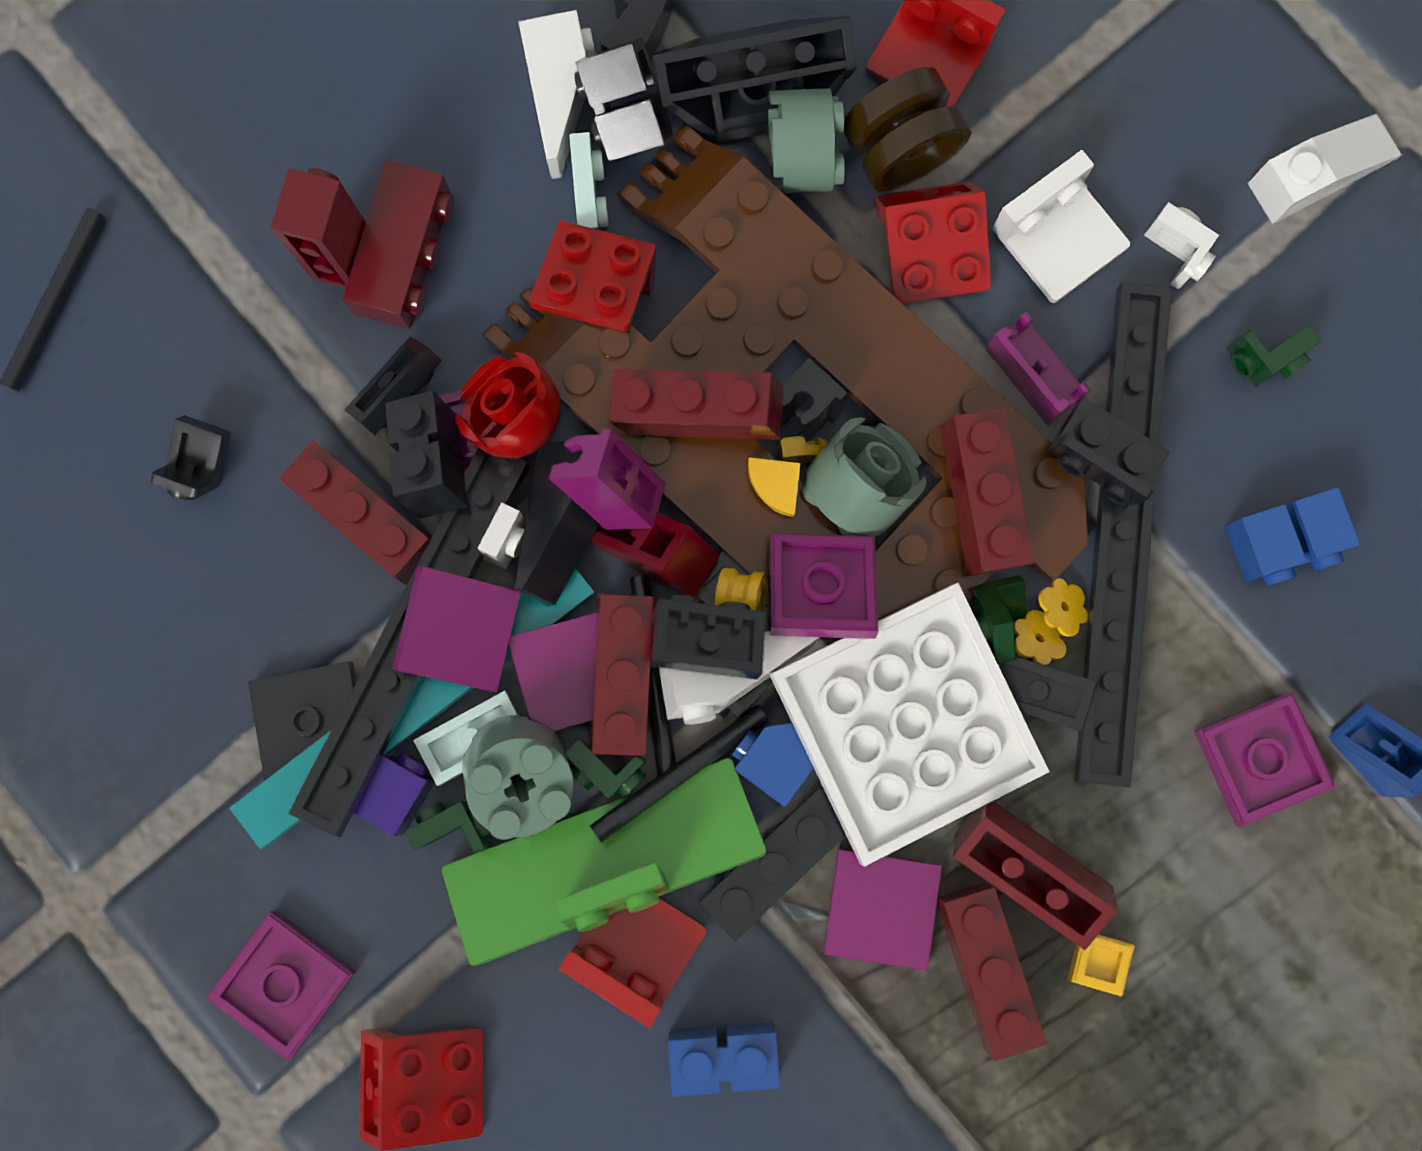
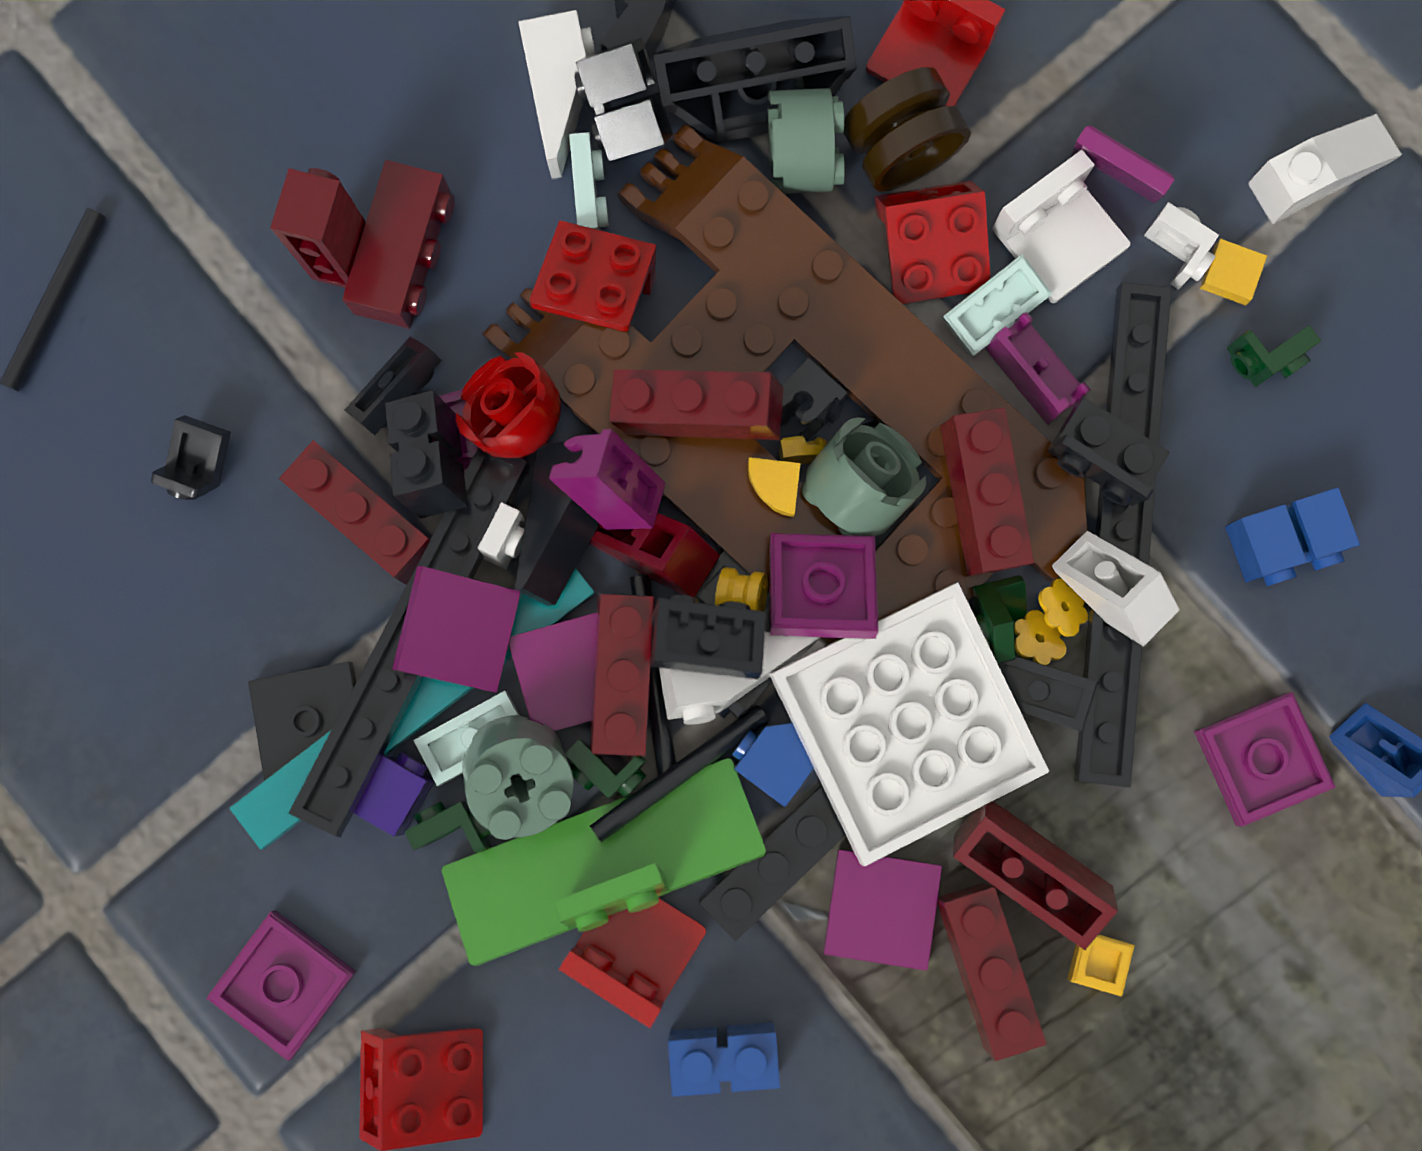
none -> light aqua plate [941,254,1052,357]
none -> white slope [1052,531,1180,647]
none -> magenta tile [1072,125,1175,203]
none -> yellow tile [1199,239,1267,305]

